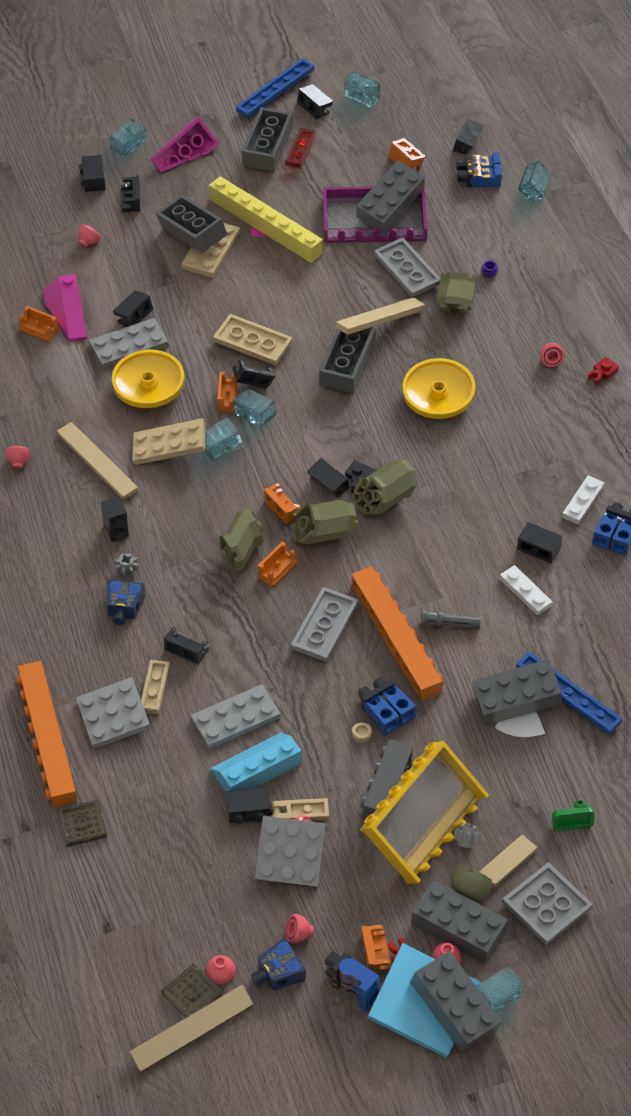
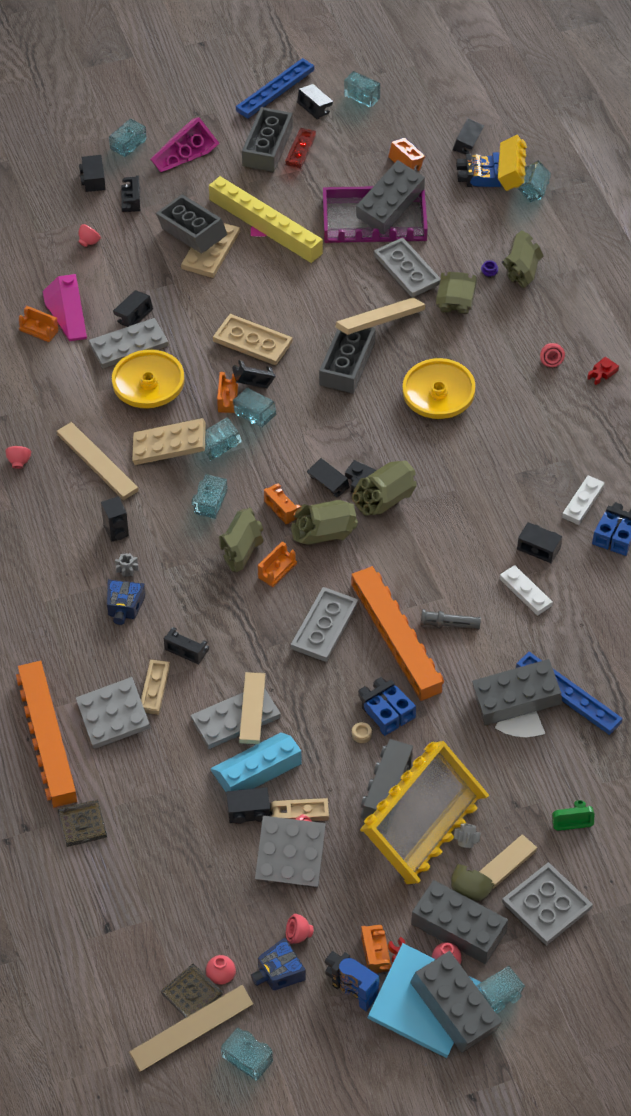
none -> clear light blue brick [192,474,228,519]
none -> clear light blue brick [221,1027,273,1081]
none -> tan tile [239,672,265,744]
none -> yellow brick [498,134,527,191]
none -> olive brick [502,230,544,288]

